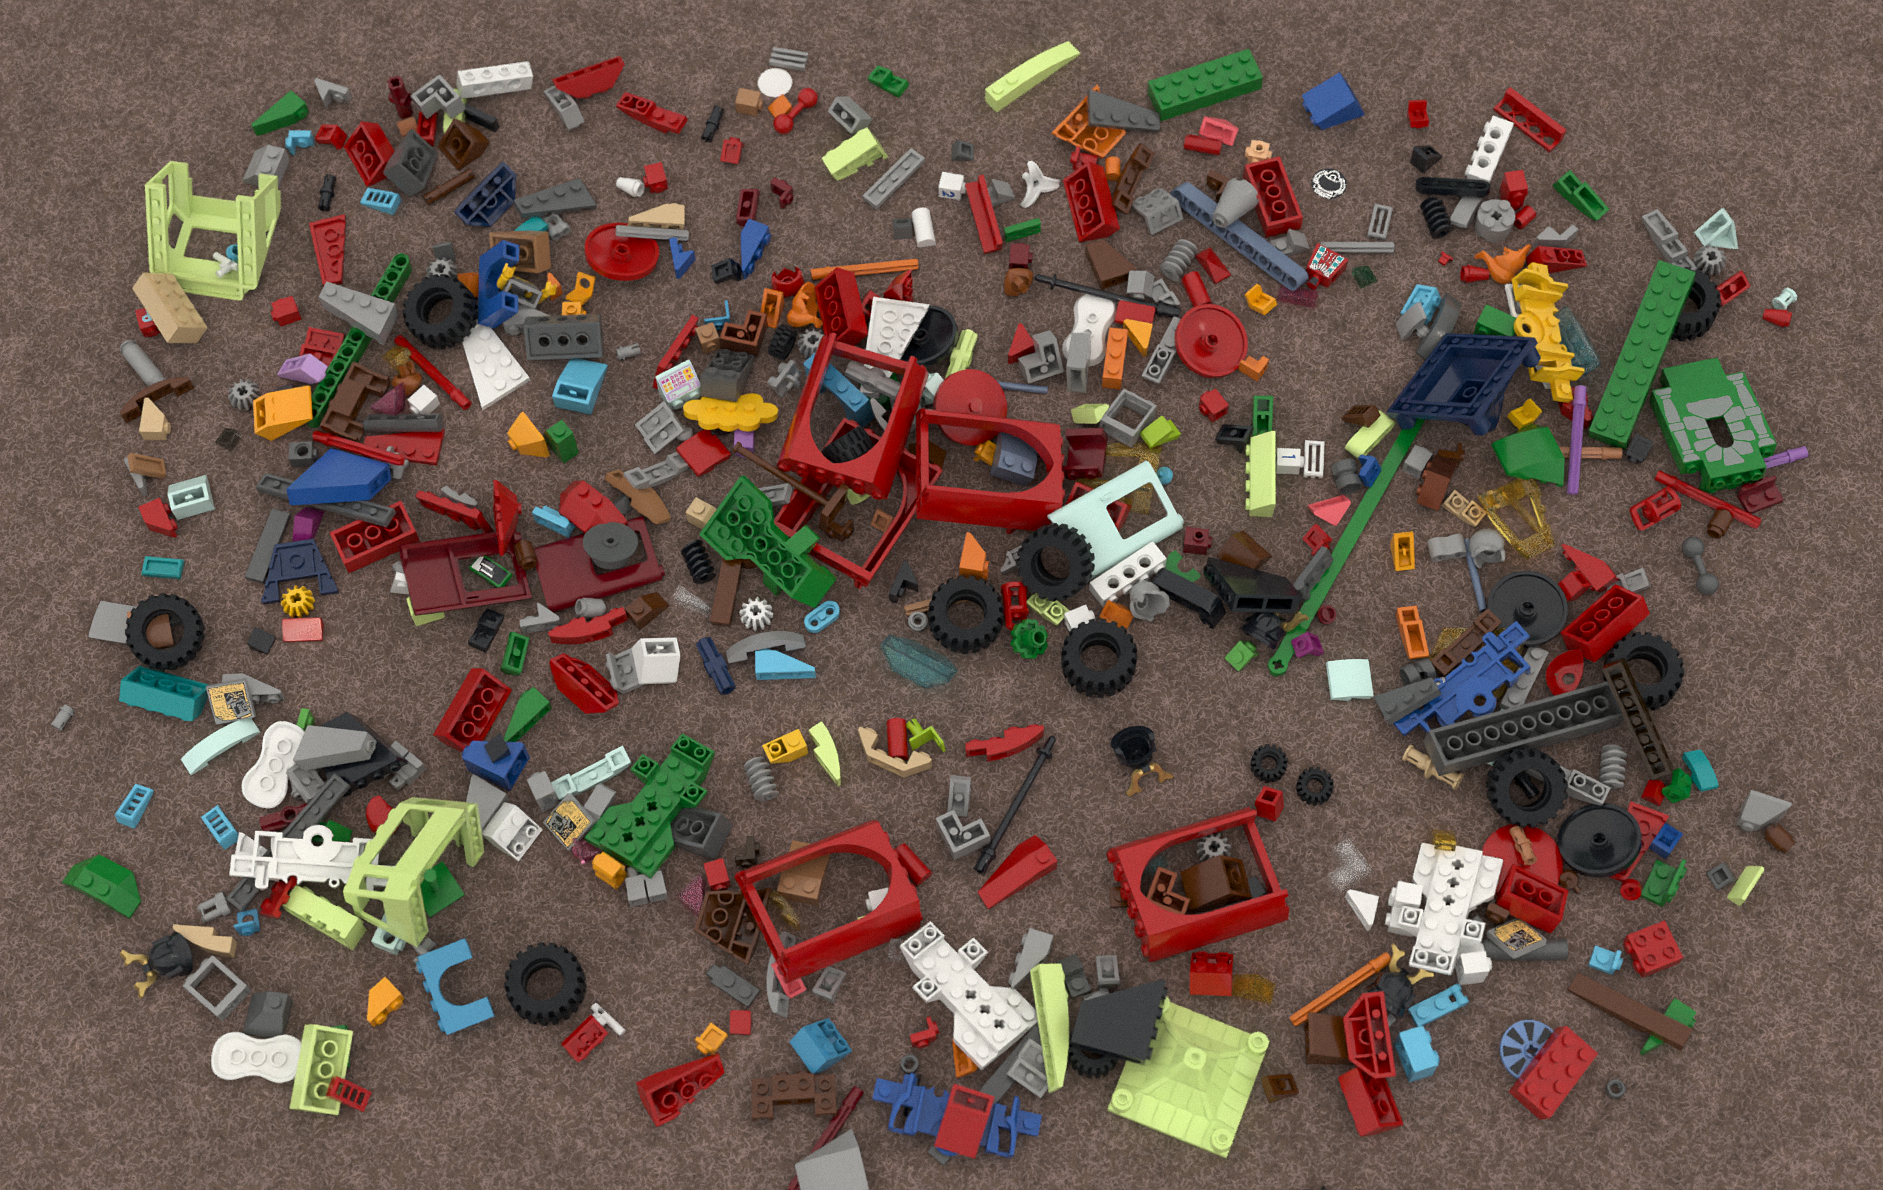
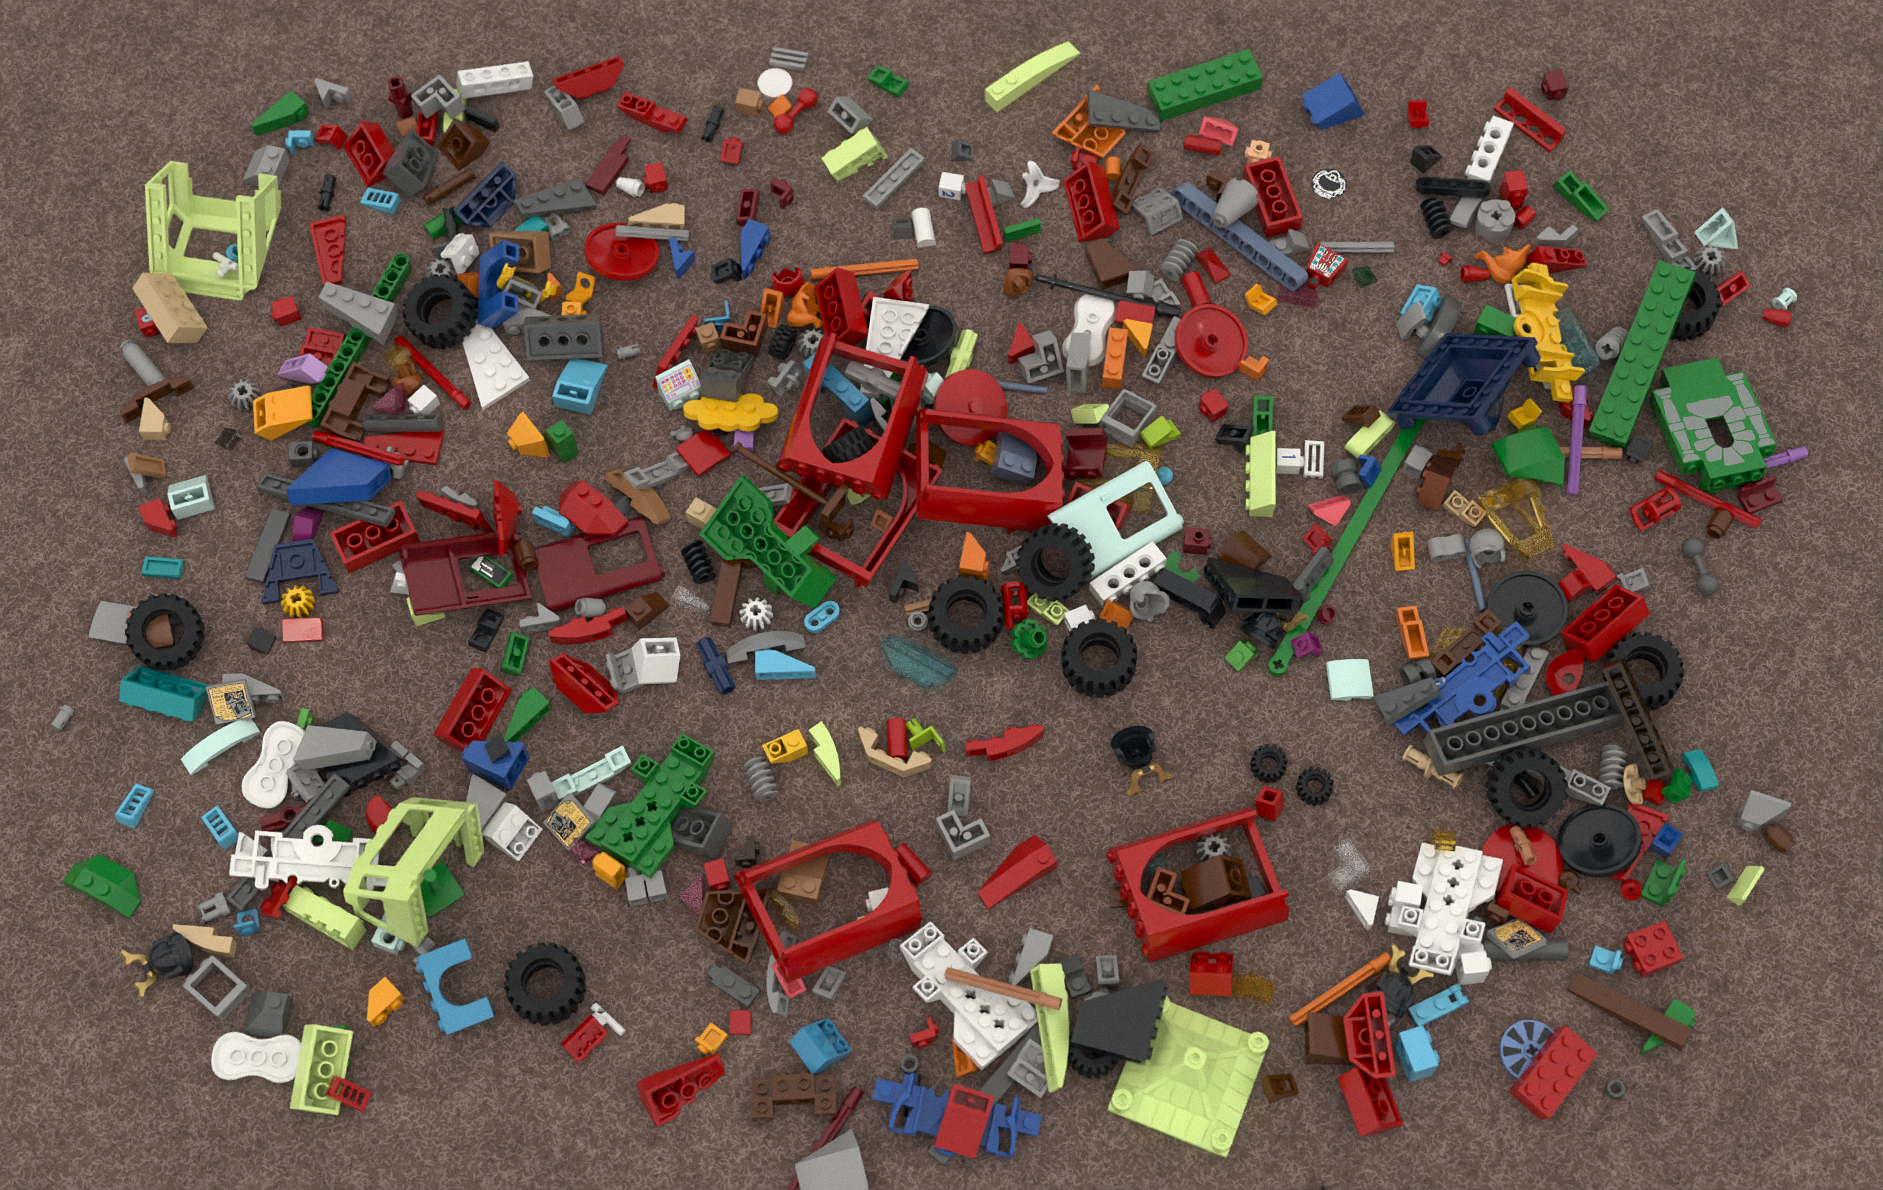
dark grey piece [583,522,638,569] -> none
light grey slope [635,401,685,454] -> none
black bar [973,736,1056,875] -> none
light grey tile [1367,204,1393,241] -> none
none -> green brick [423,205,464,241]
none -> white bracket [441,233,480,274]
none -> black pin [442,207,458,242]
none -> dark red piece [586,135,631,196]
none -> nougat axle [944,967,1062,1010]
none -> dark red brick [1541,69,1568,101]
none -> light grey piece [1595,327,1629,360]
none -> tan dish [1623,764,1646,805]

